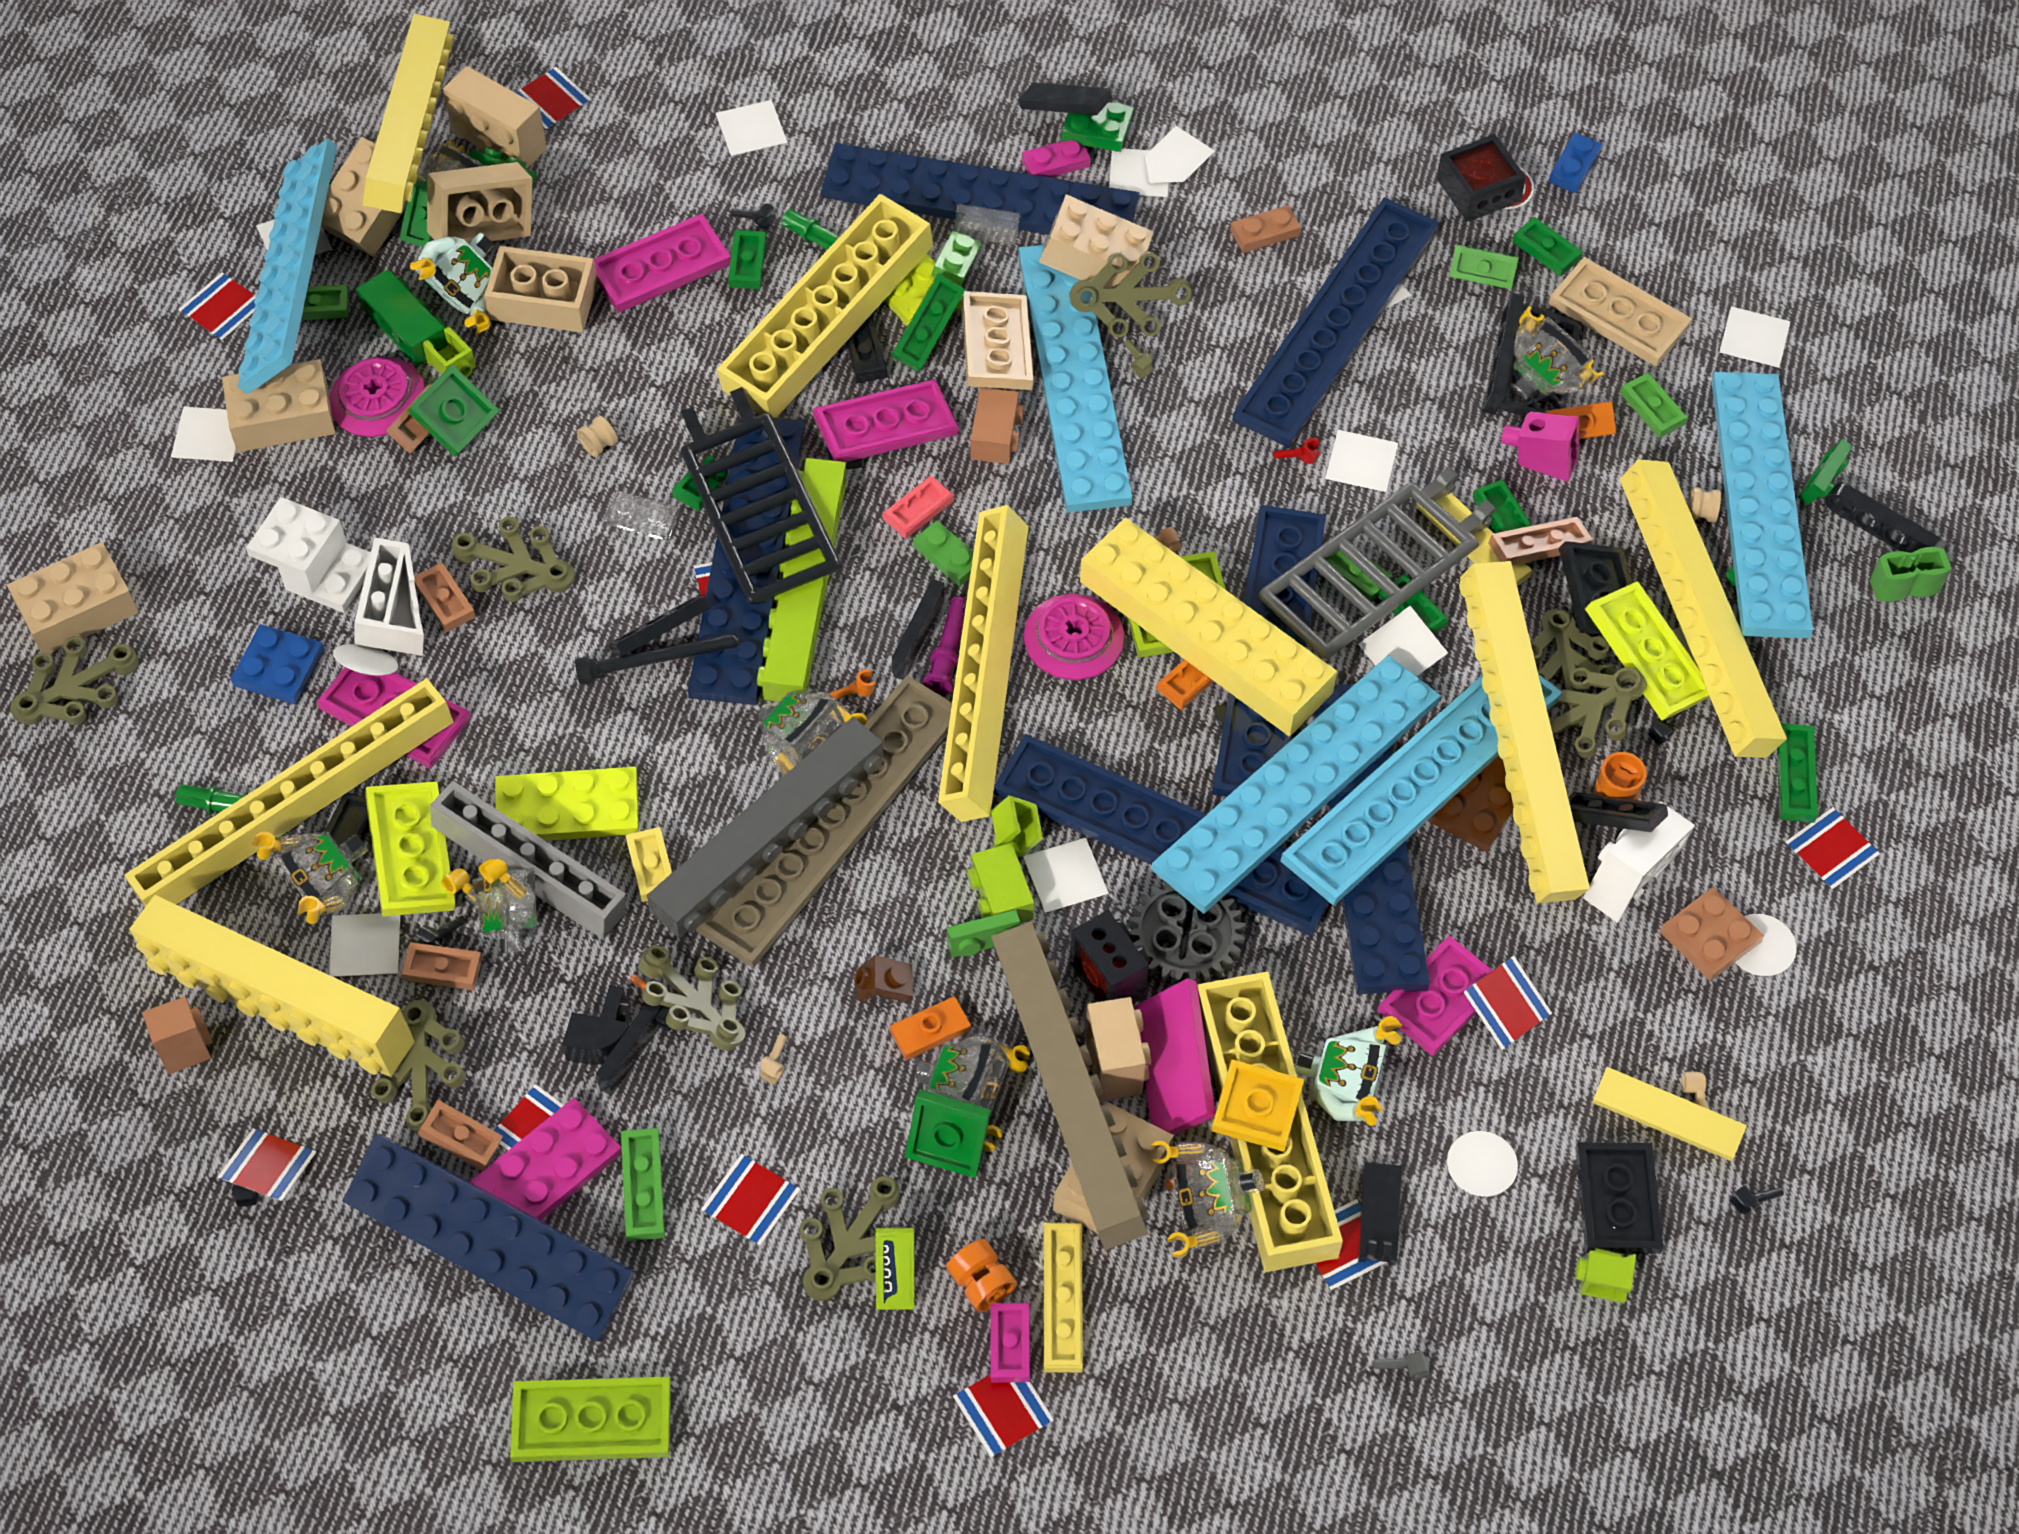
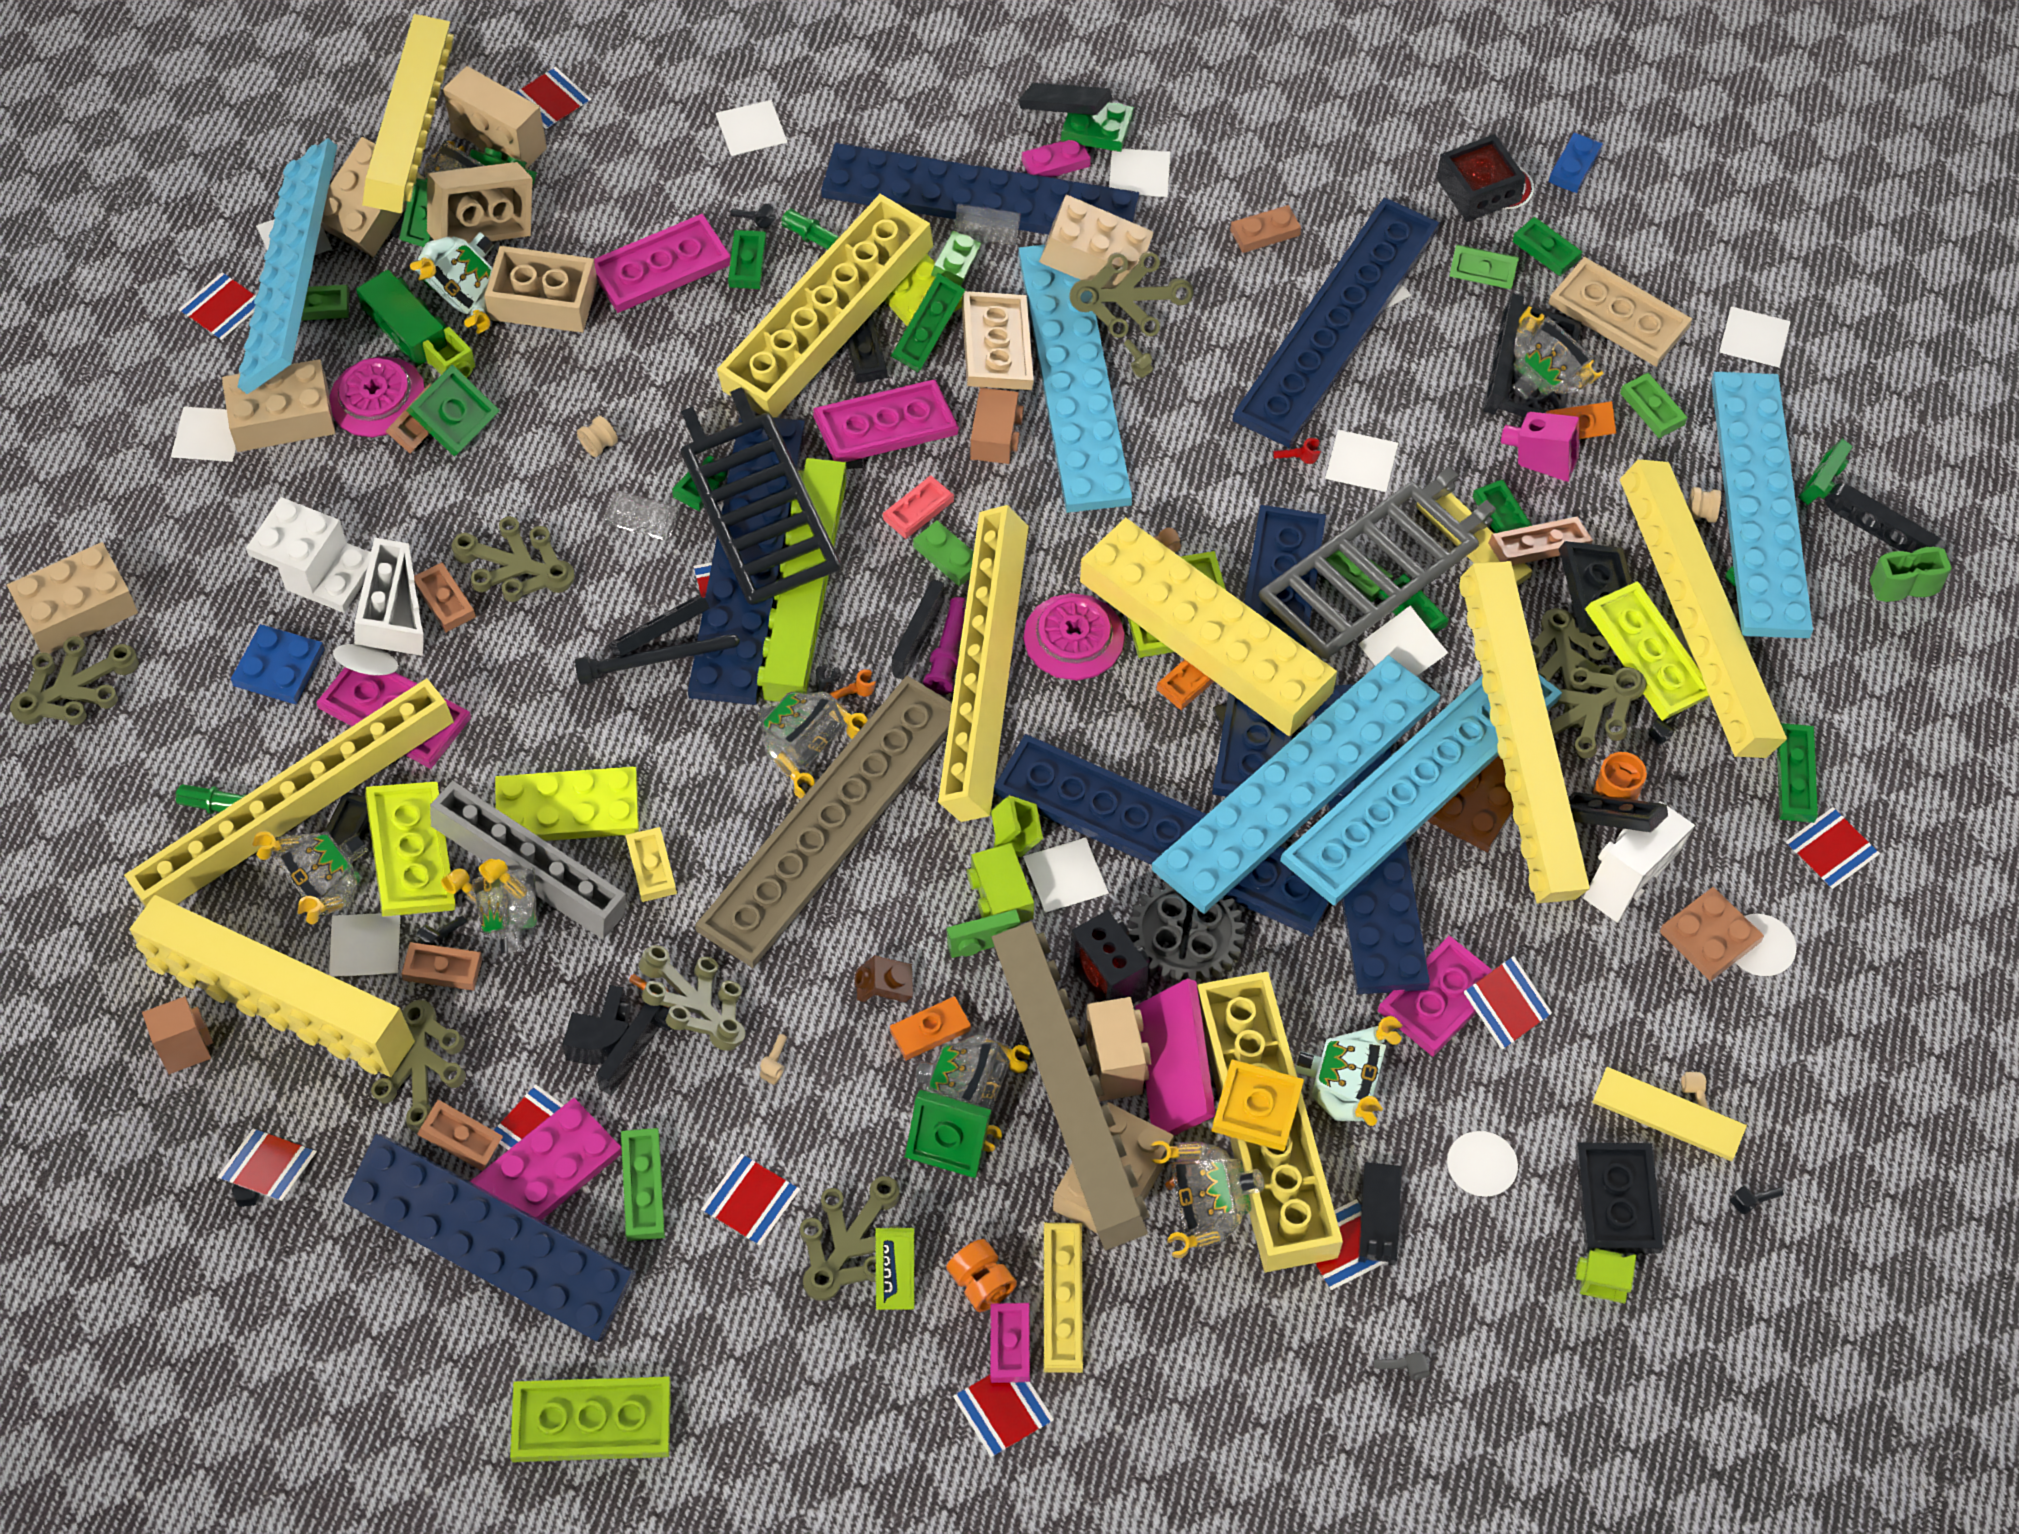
dark grey brick [647,717,883,938] -> none
white sticker [1144,126,1215,183] -> none
none -> black hand [810,664,841,710]

